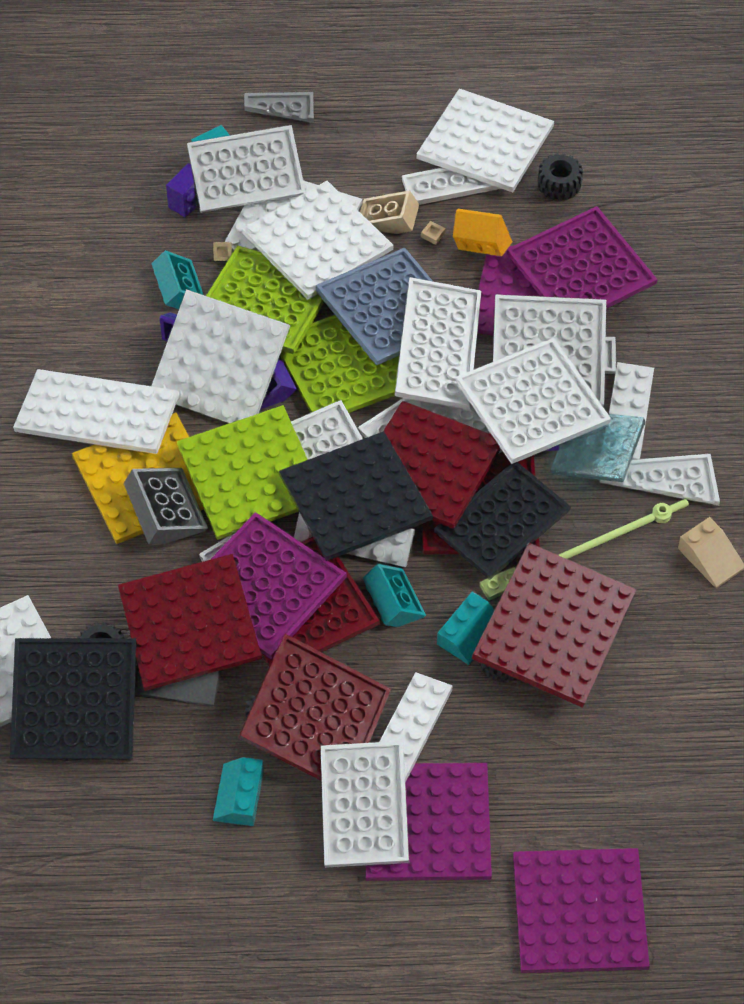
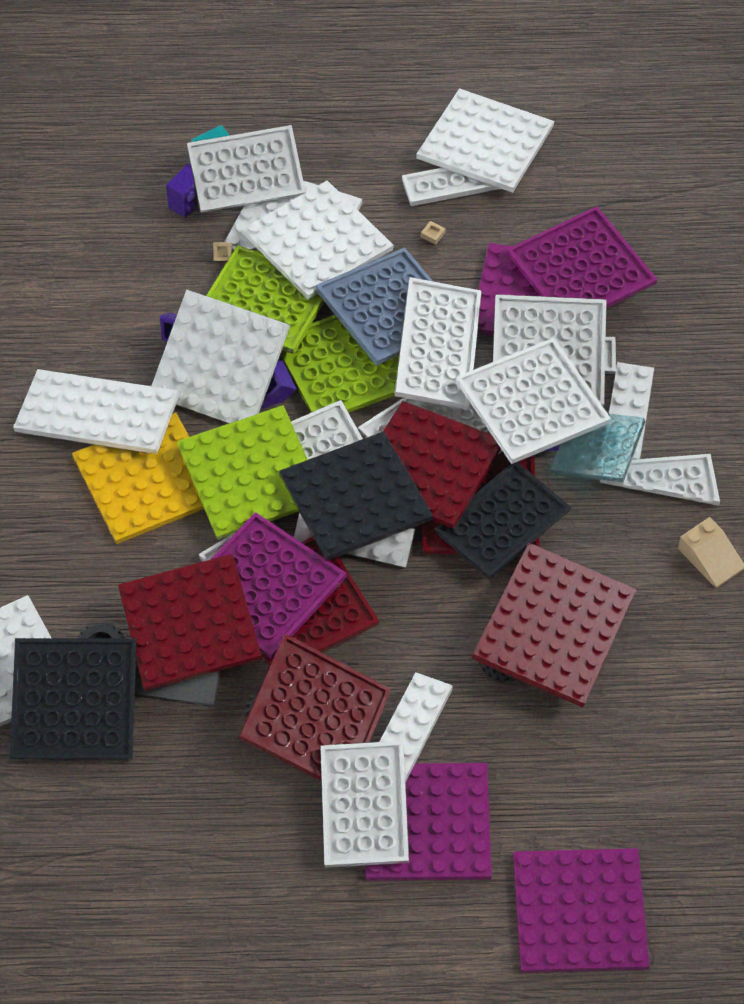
dark grey slope [124,468,208,544] -> none
teal slope [151,250,204,309] -> none
teal slope [213,757,264,826] -> none
light grey wing [244,92,314,123] -> none
tan slope [360,190,419,234] -> none
teal slope [363,564,426,627] -> none
teal slope [437,592,495,665] -> none
light orange slope [453,209,513,256] -> none
yellowish green bar [480,499,689,601] -> none
black tyre [537,153,583,201] -> none

